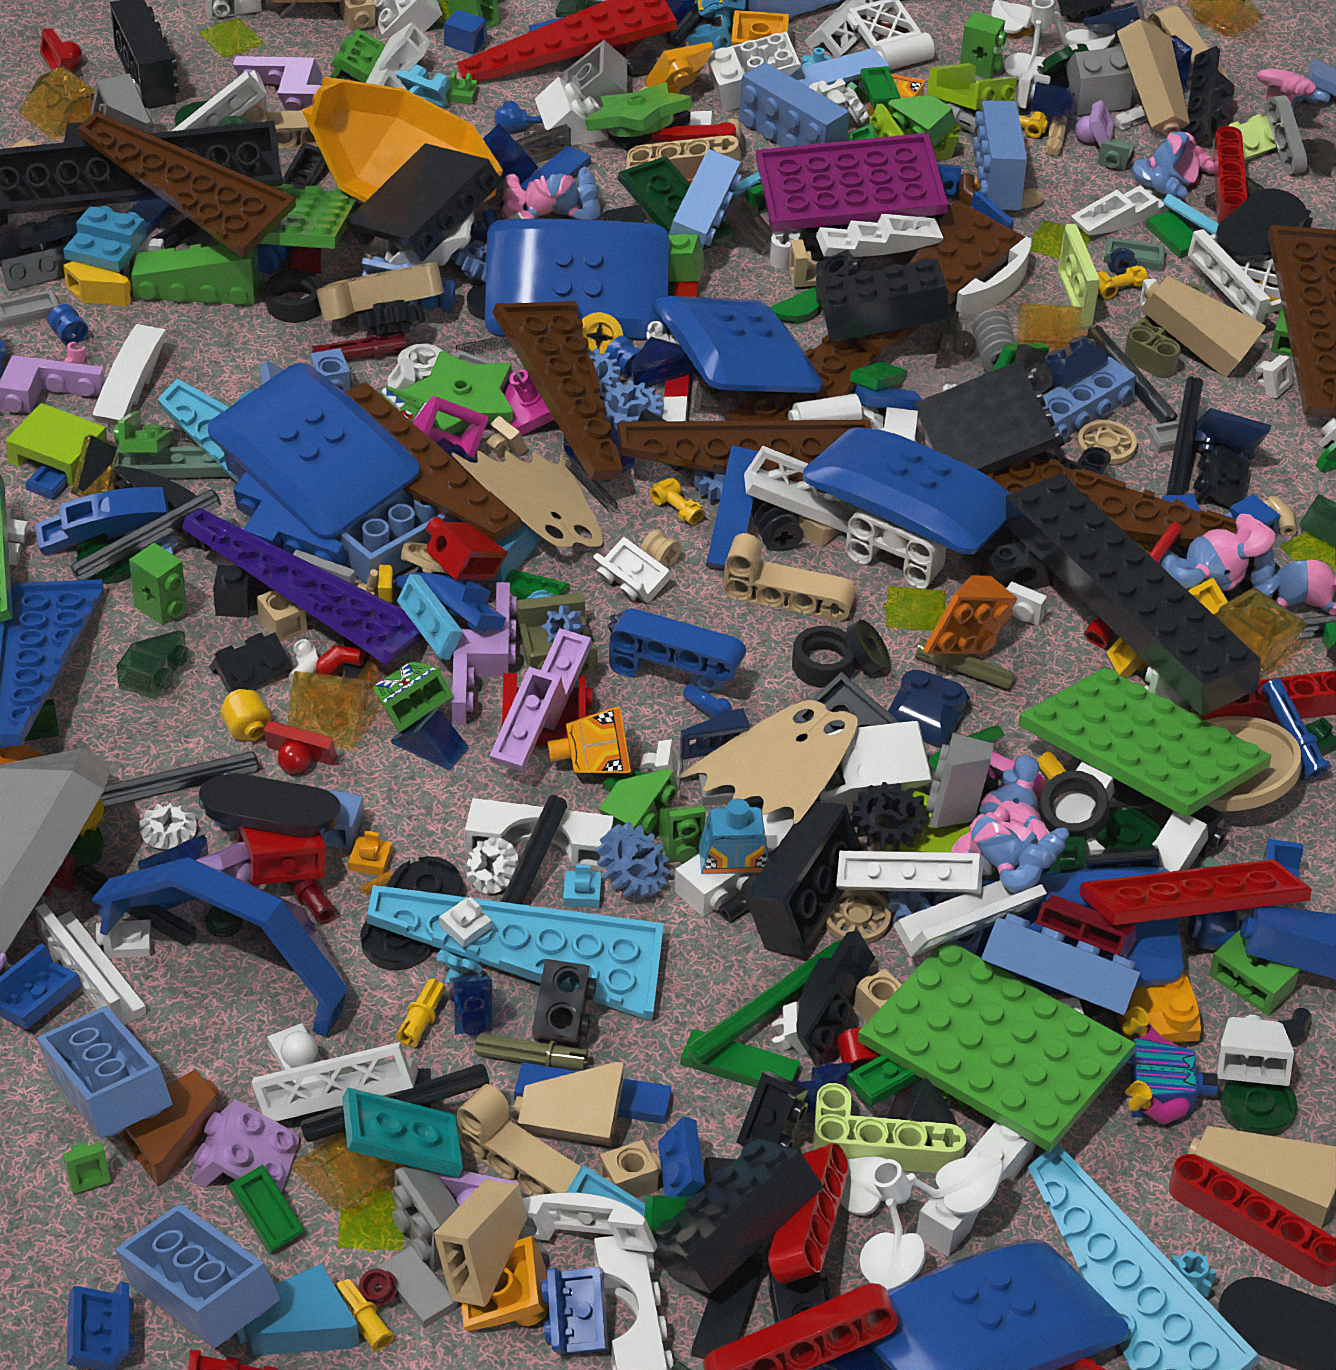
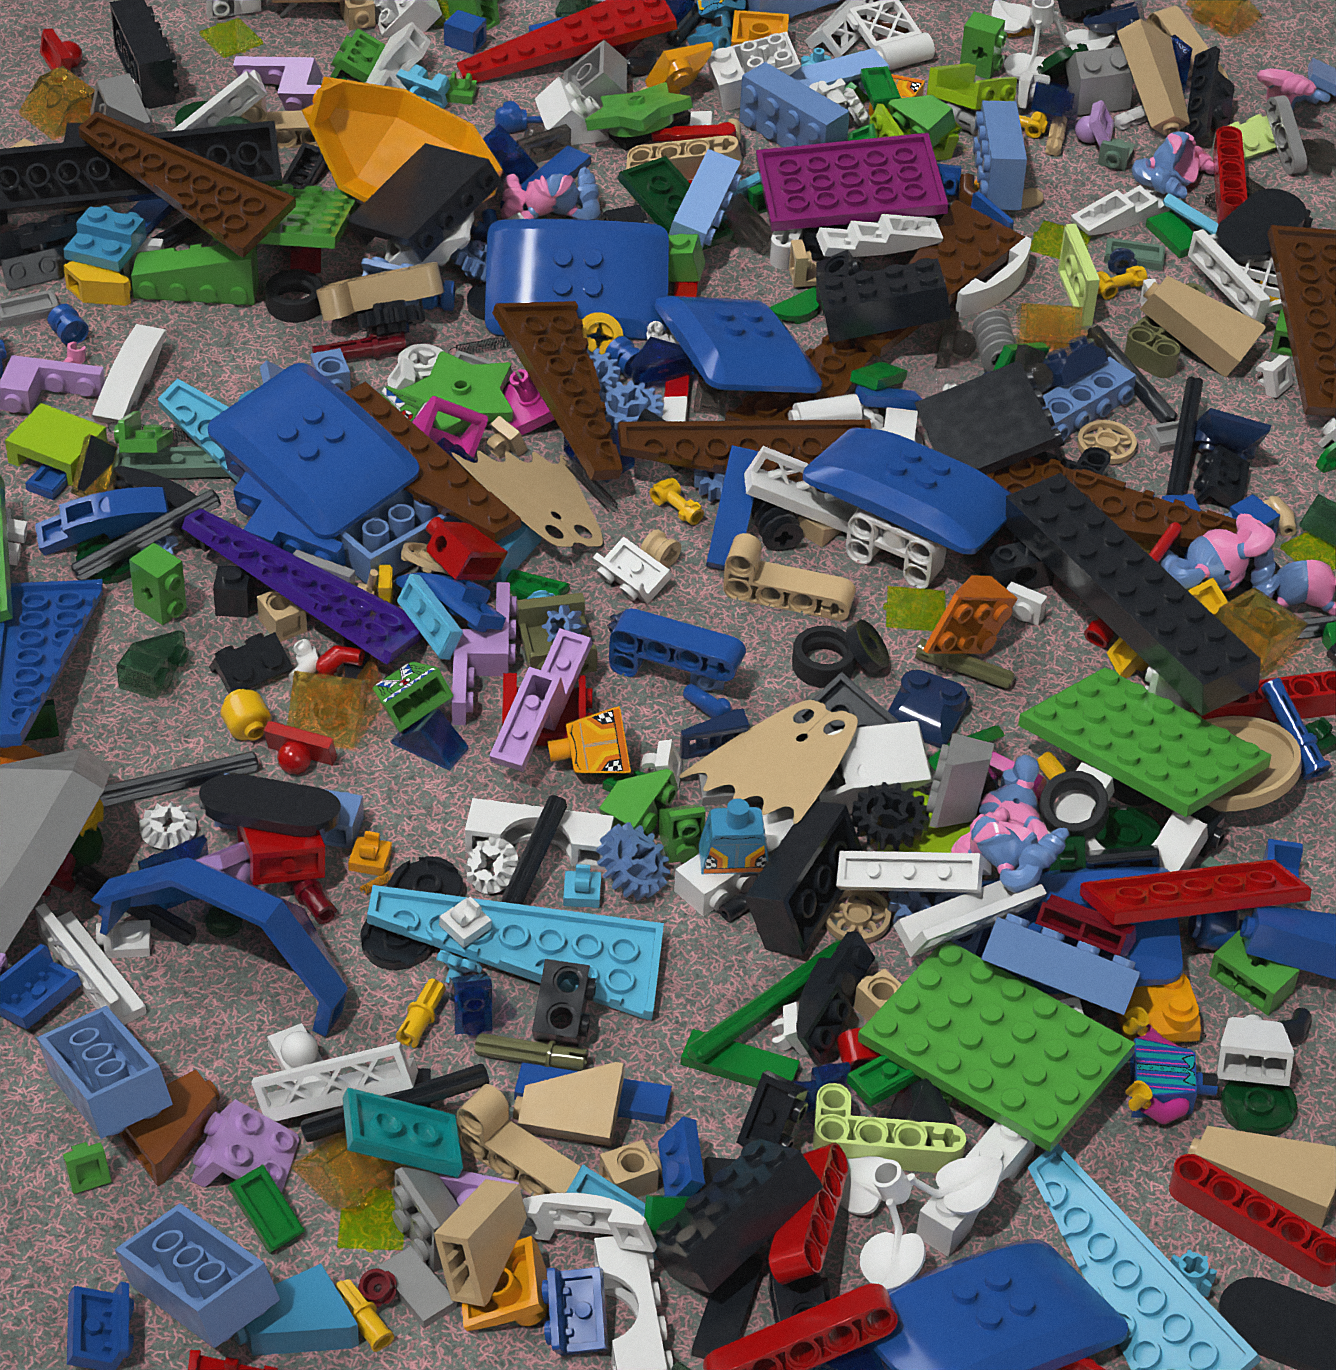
blue wheel [257,244,291,274] -> none

